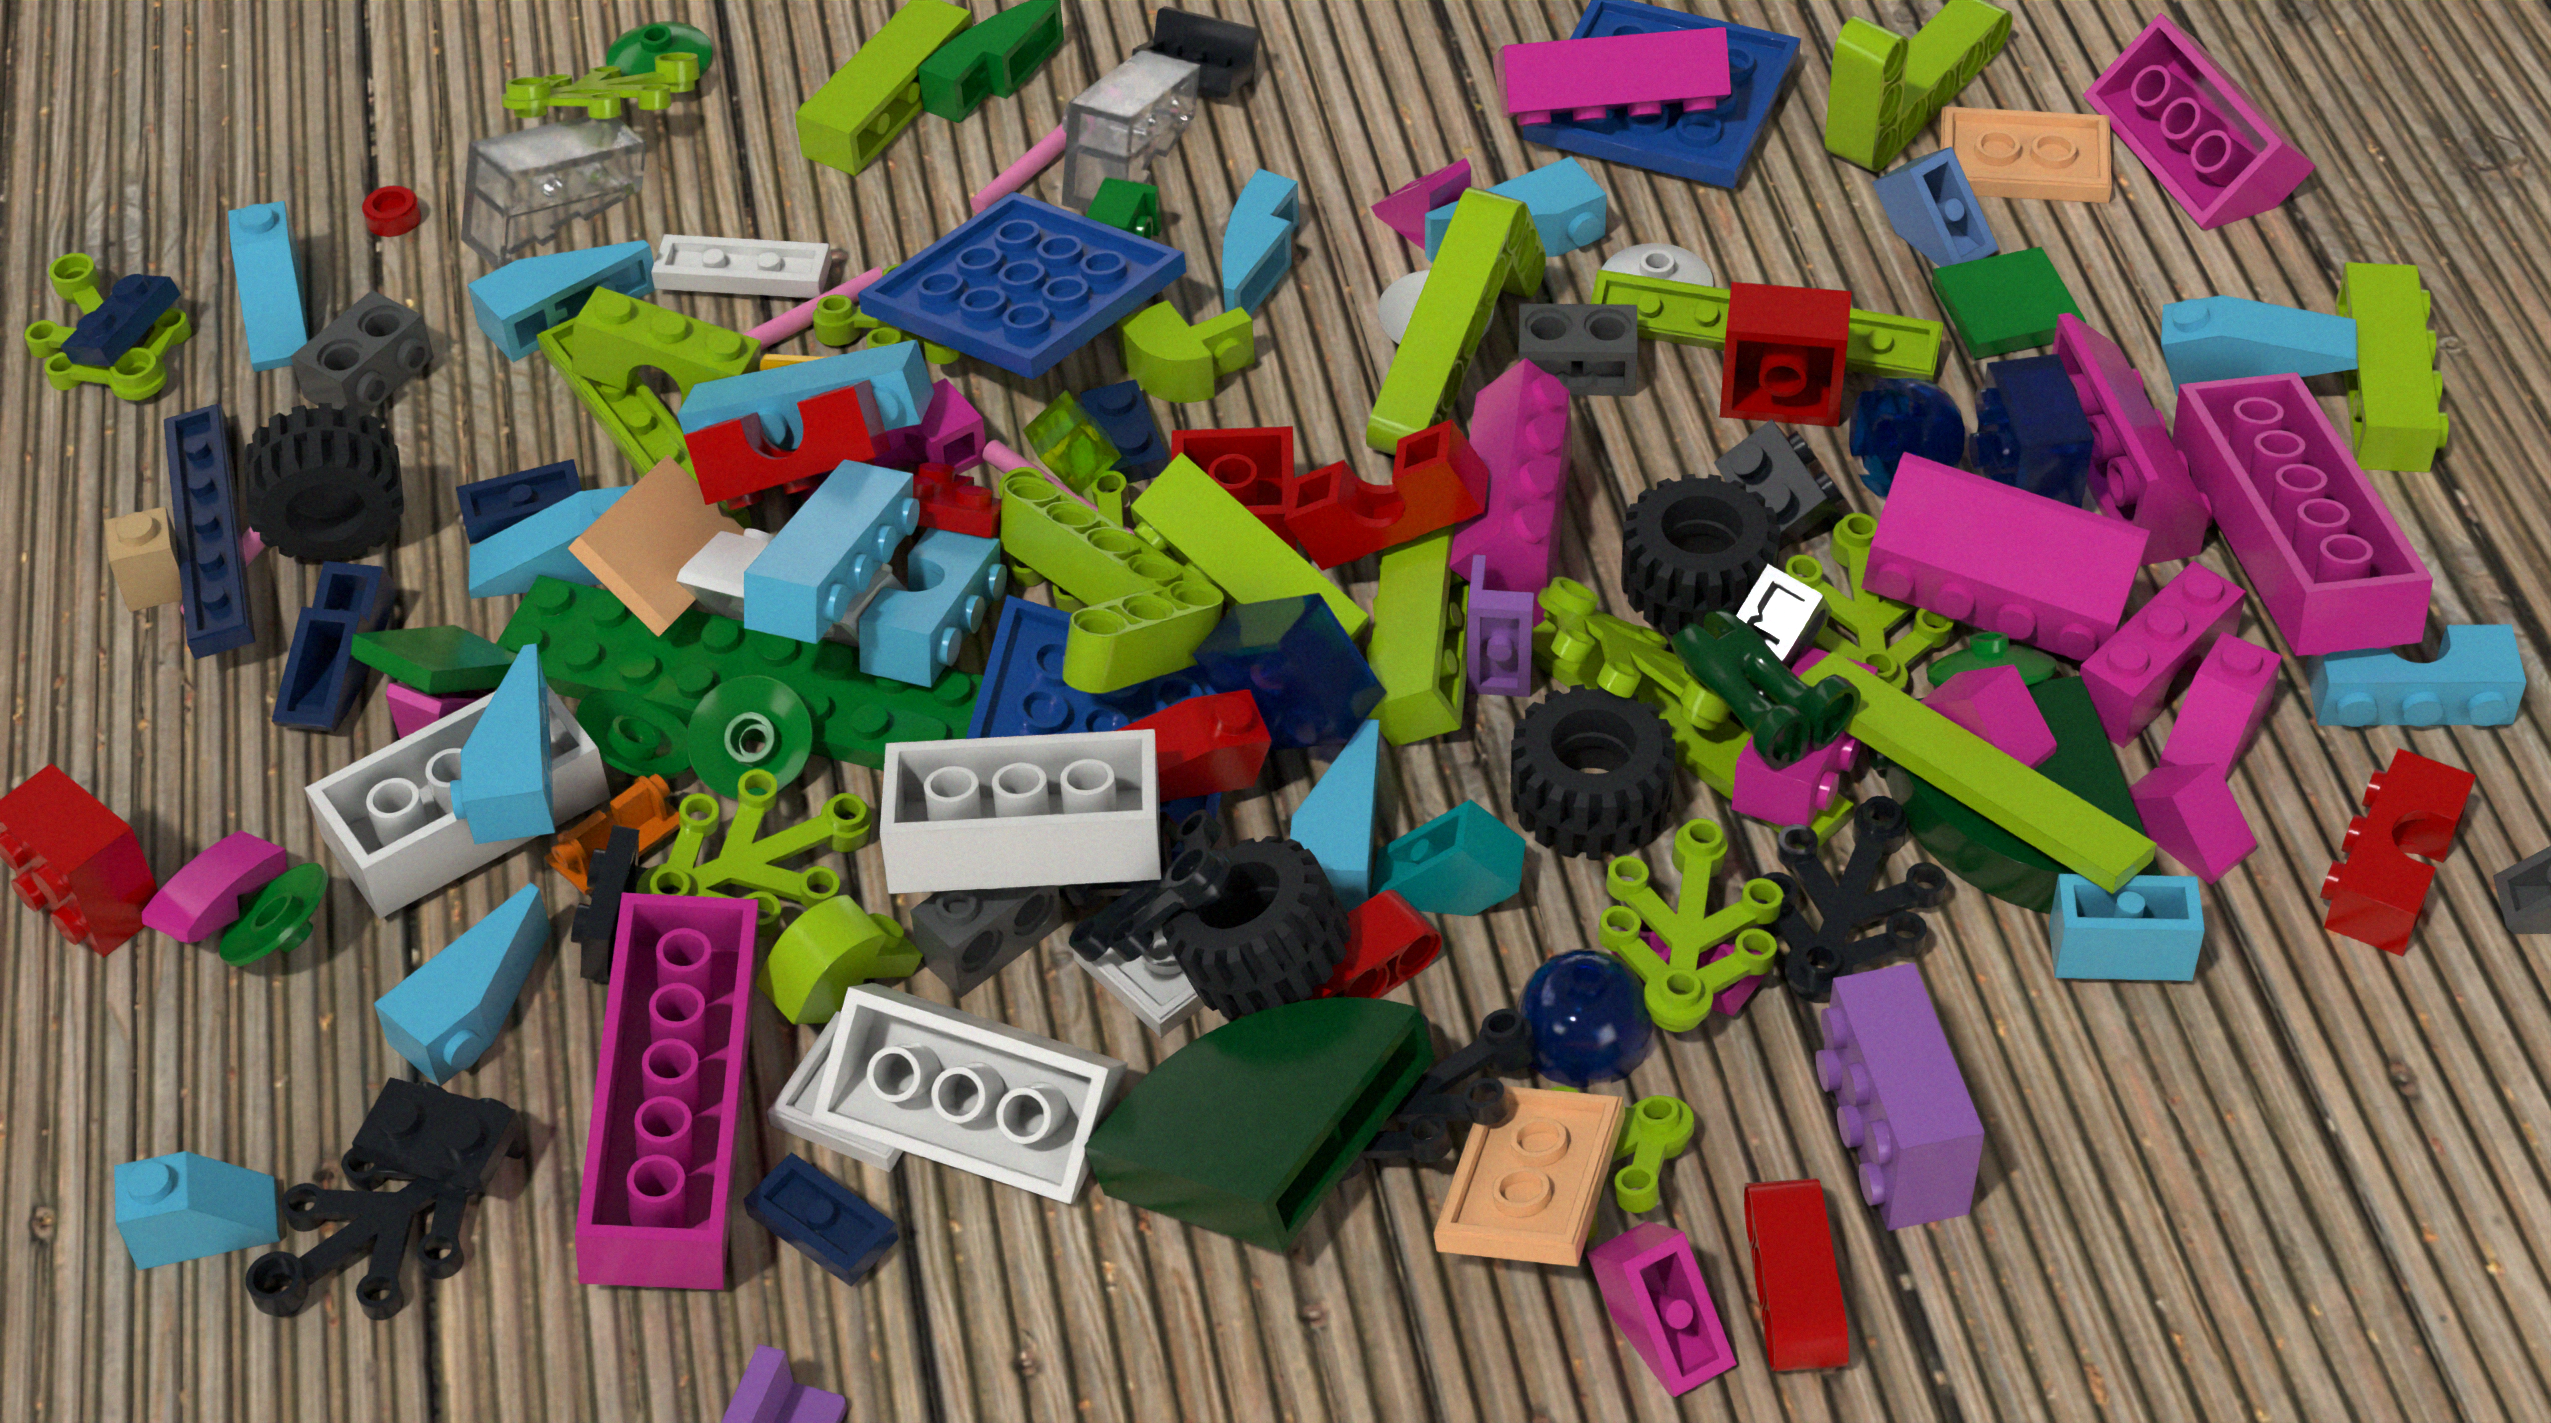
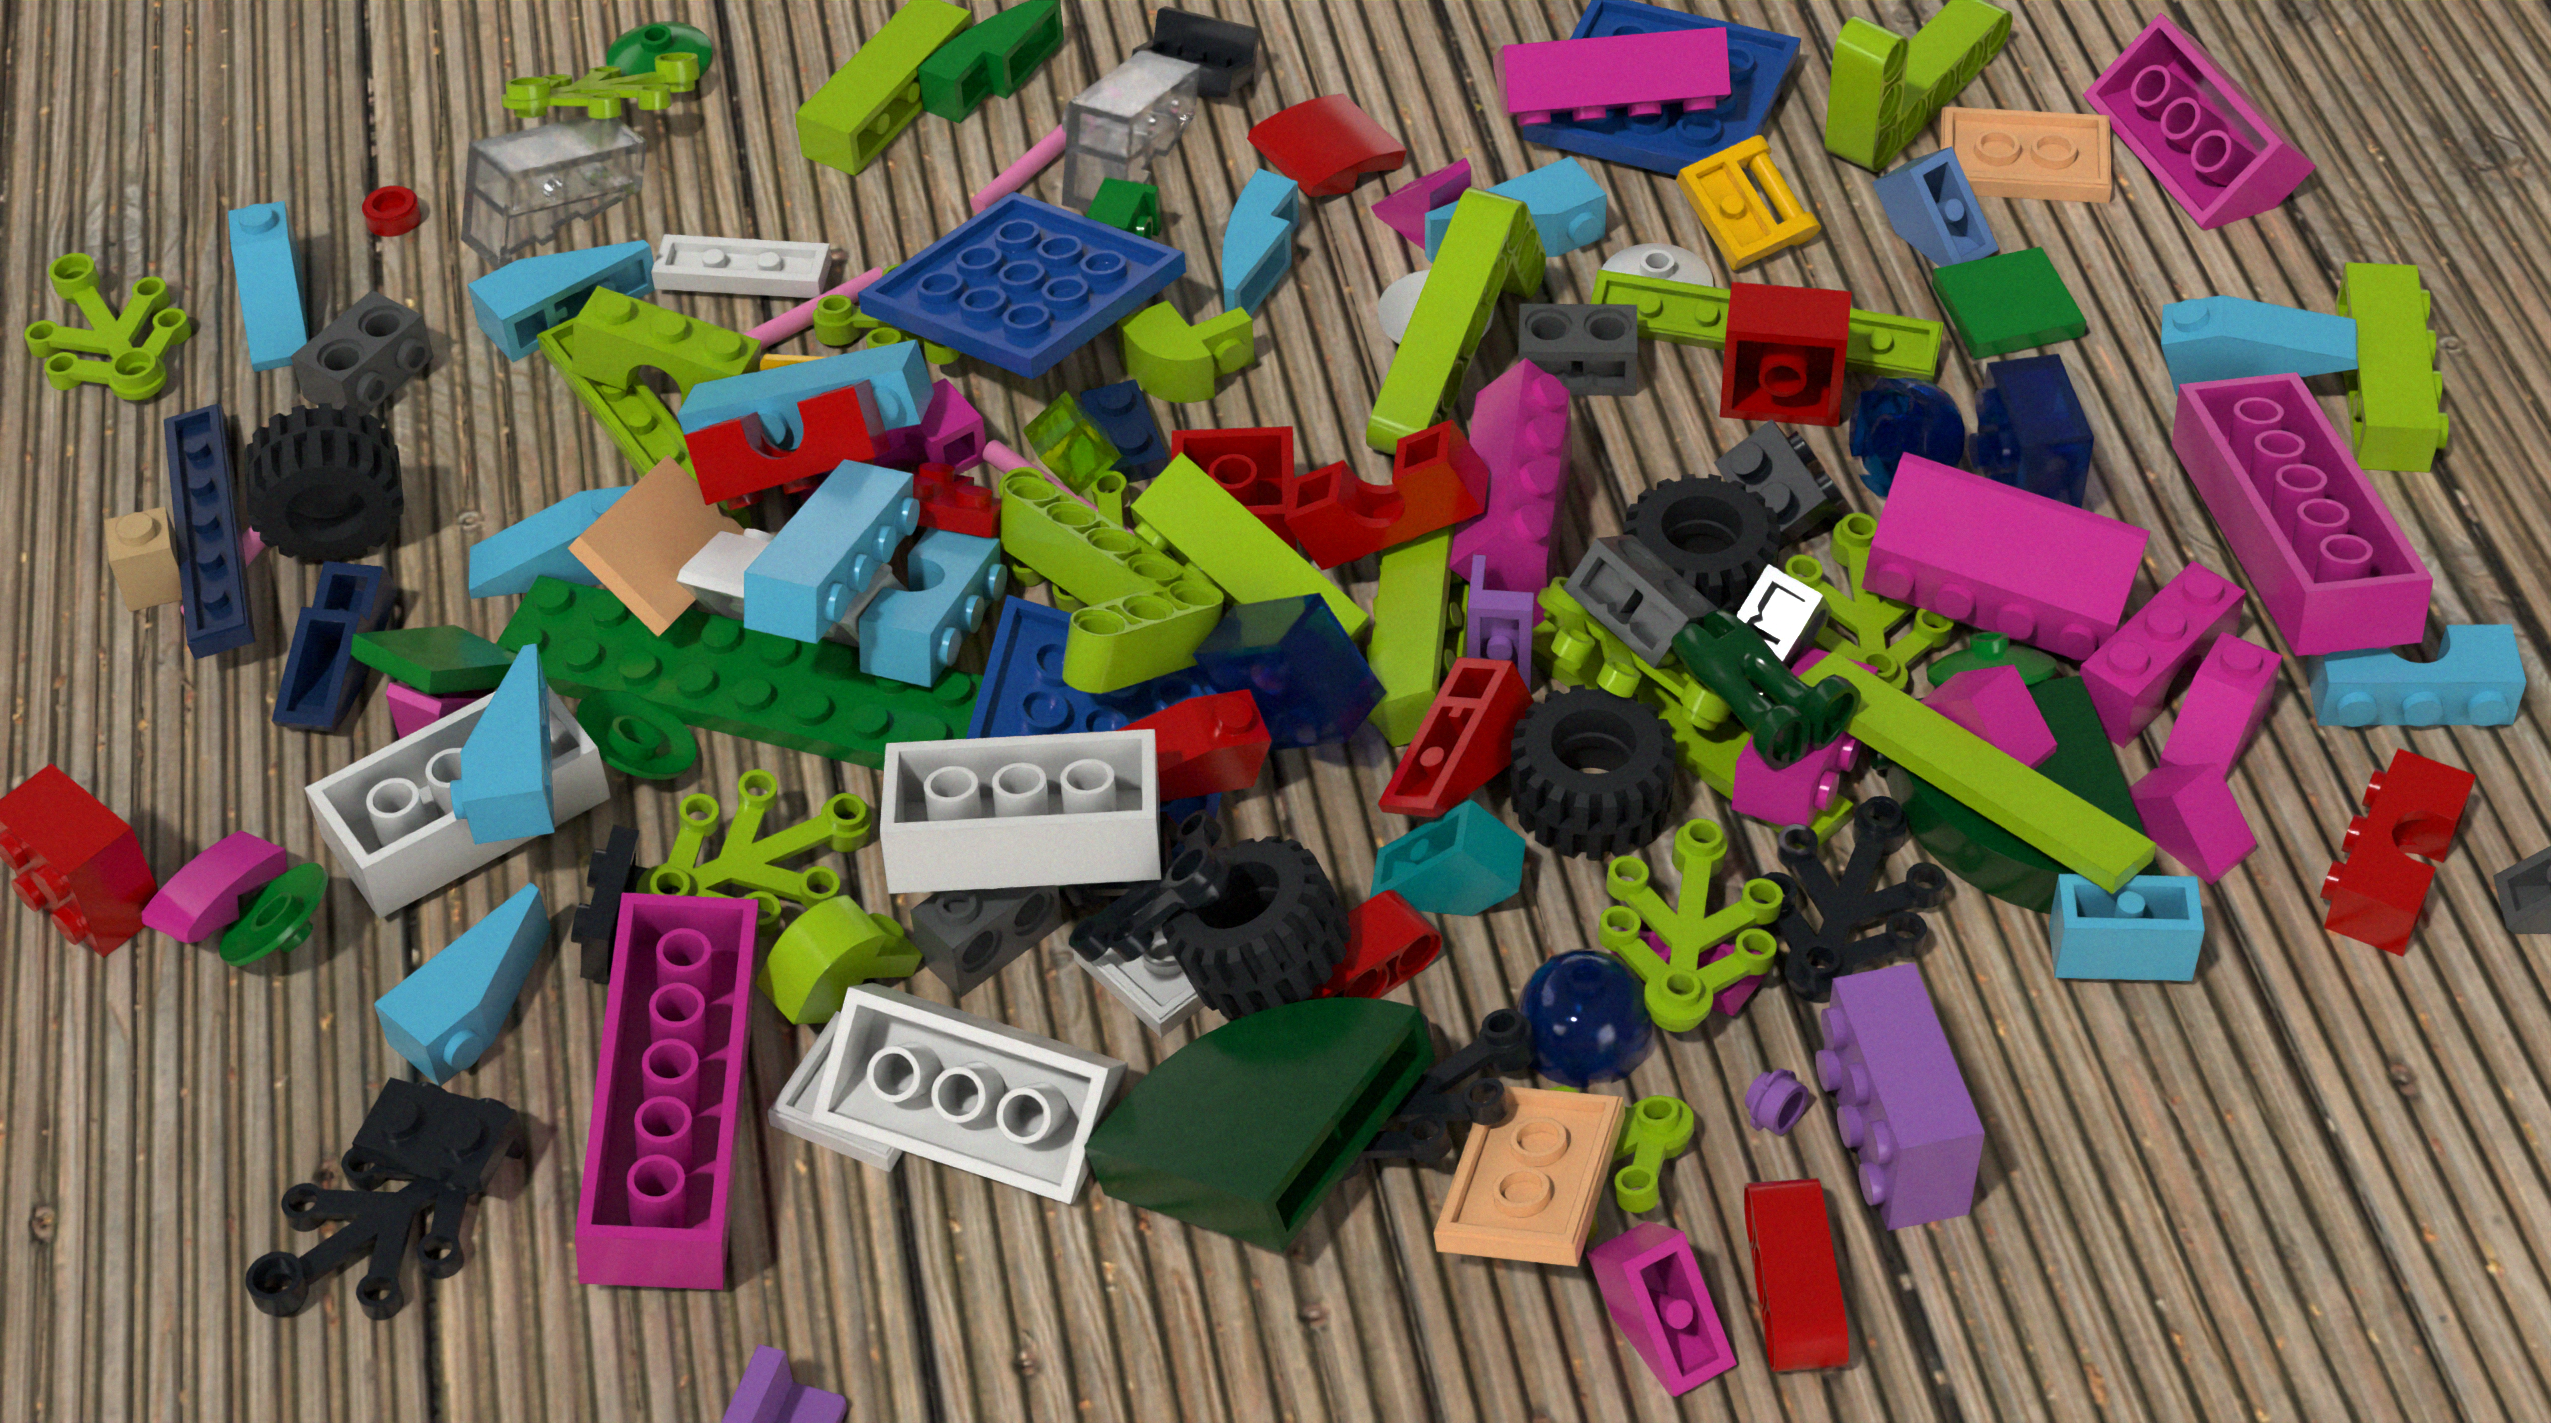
dark blue plate [61,274,181,366] -> none
medium azure slope [114,1151,281,1270] -> none
dark blue plate [456,459,582,544] -> none
orange hinge [544,774,680,896] -> none
green dish [686,675,814,801] -> none
dark blue plate [743,1152,899,1287] -> none
medium azure slope [1290,719,1380,912] -> none
dark pink slope [2044,313,2212,566] -> none
none -> red slope [1247,93,1407,197]
none -> red slope [1378,657,1535,818]
none -> dark grey brick [1563,534,1718,669]
none -> yellow plate [1676,135,1821,271]
none -> medium lavender plate [1745,1068,1809,1135]

